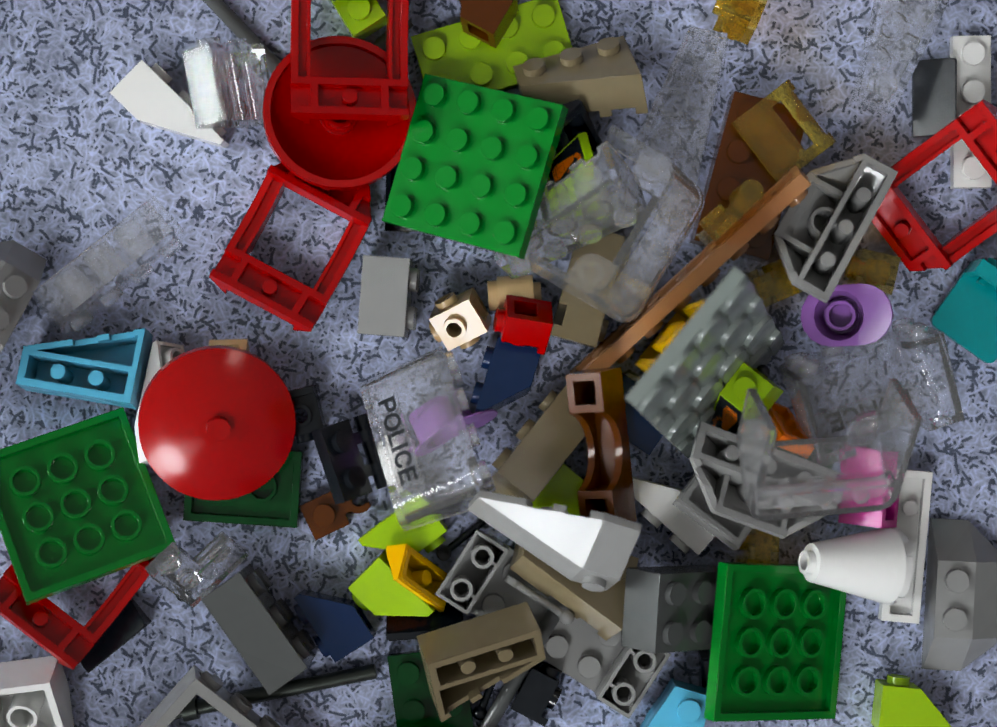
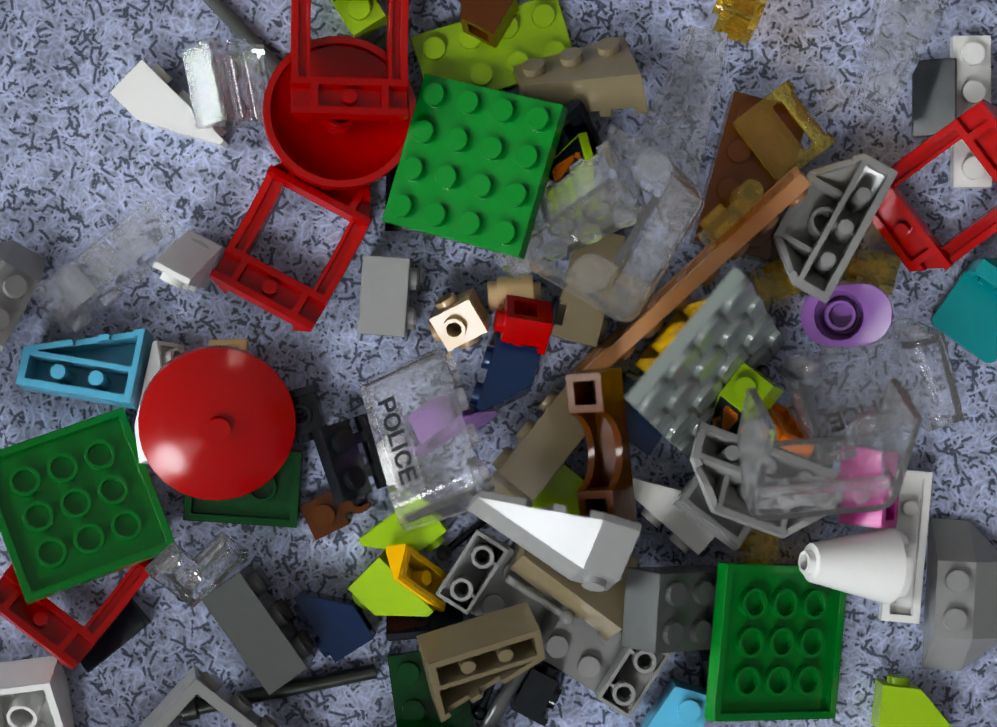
none -> white slope [152,230,226,292]

